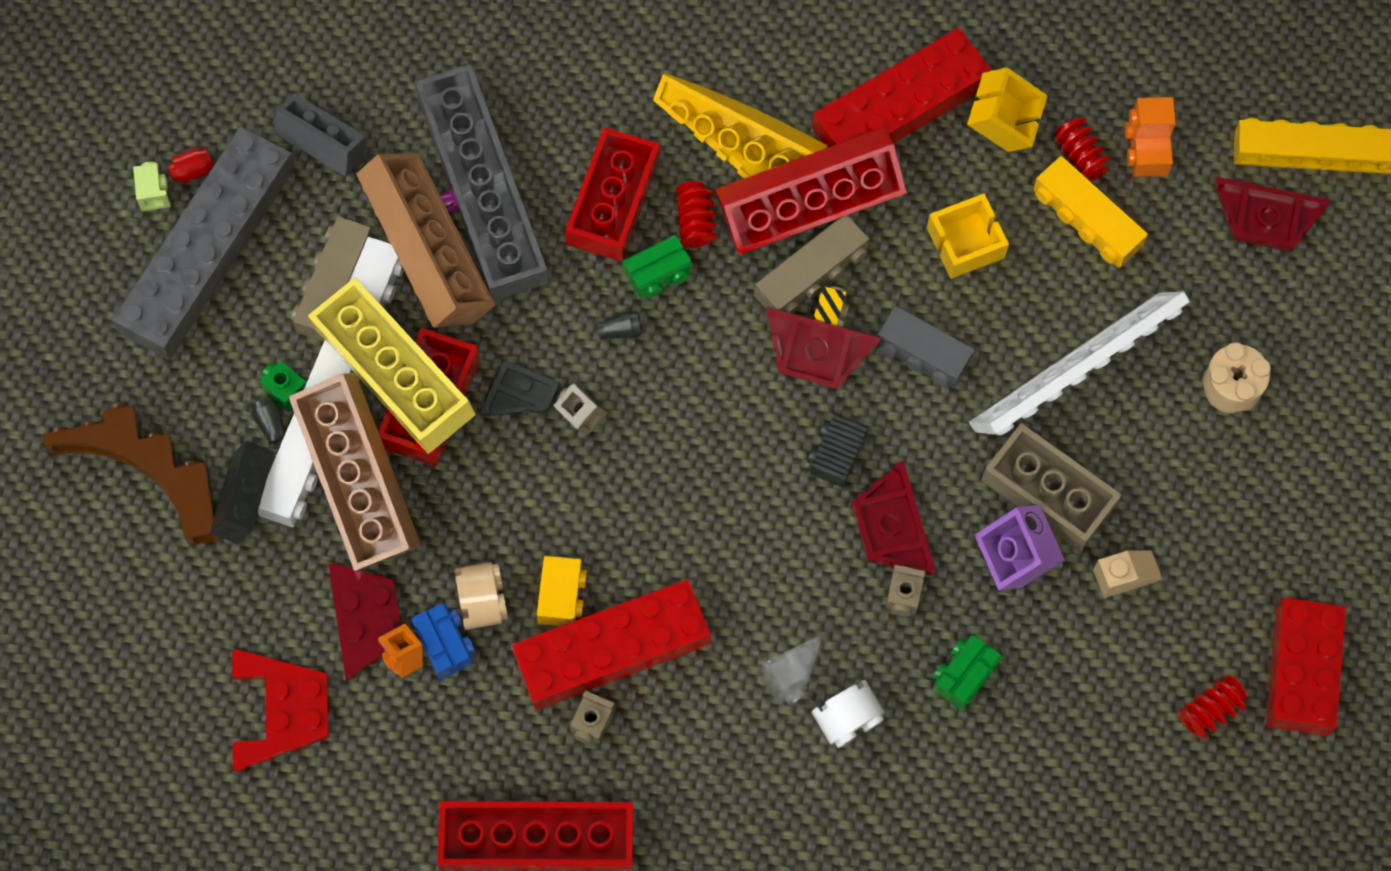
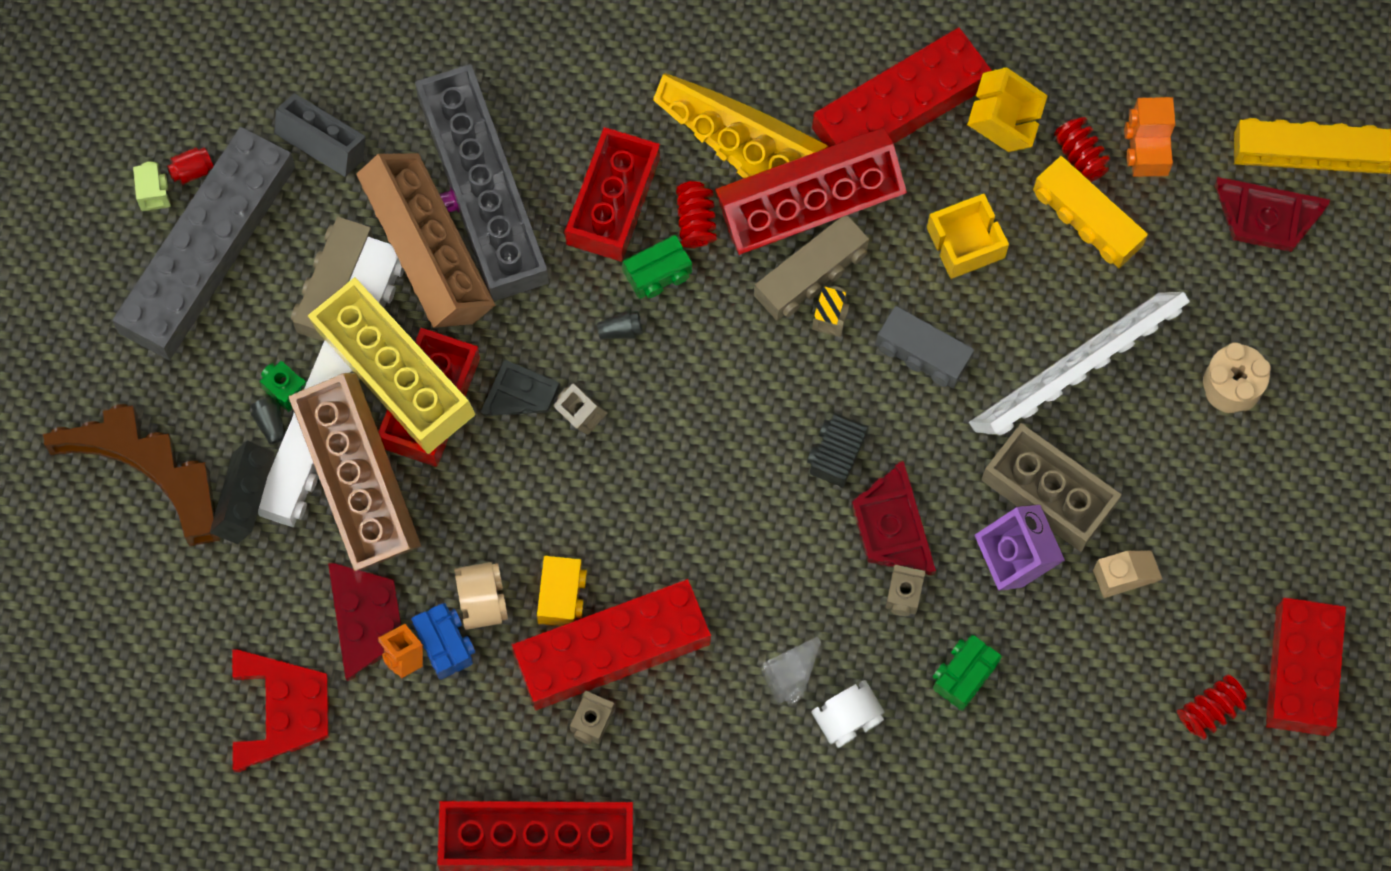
dark red wing [766,306,881,389] -> none

